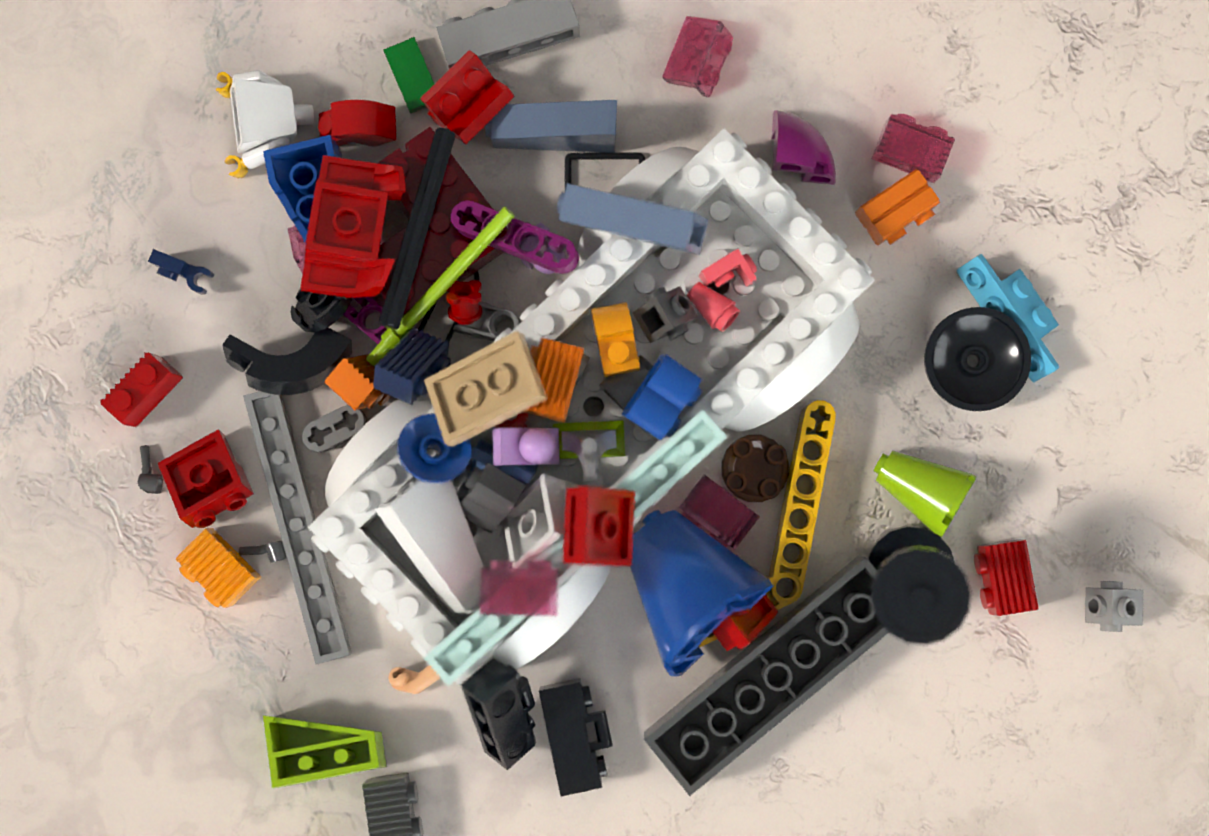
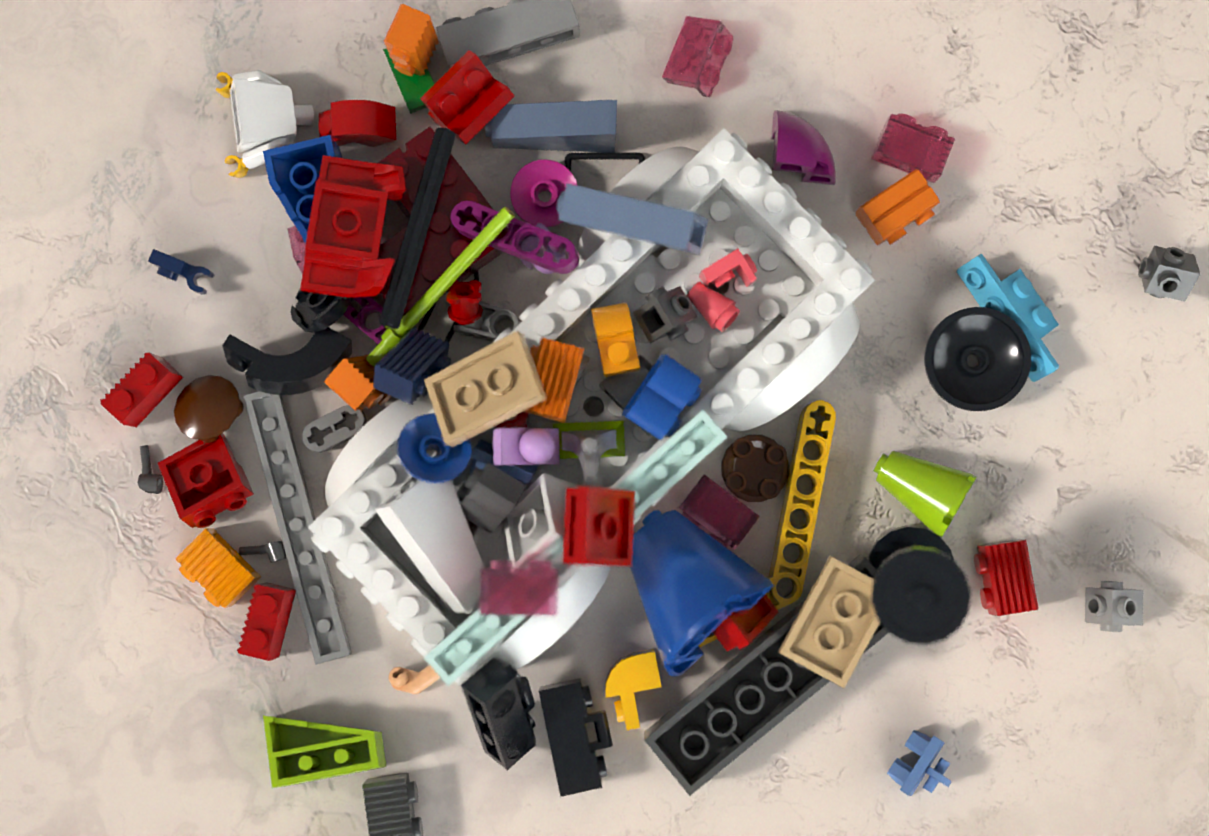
none -> reddish brown dish [174,375,244,443]
none -> red brick [236,582,296,661]
none -> orange brick [383,4,439,76]
none -> dark pink dish [510,160,578,228]
none -> yellow brick [605,649,662,730]
none -> tan plate [778,556,880,688]
none -> medium blue hips [887,730,952,796]
none -> dark grey brick [1138,246,1200,302]

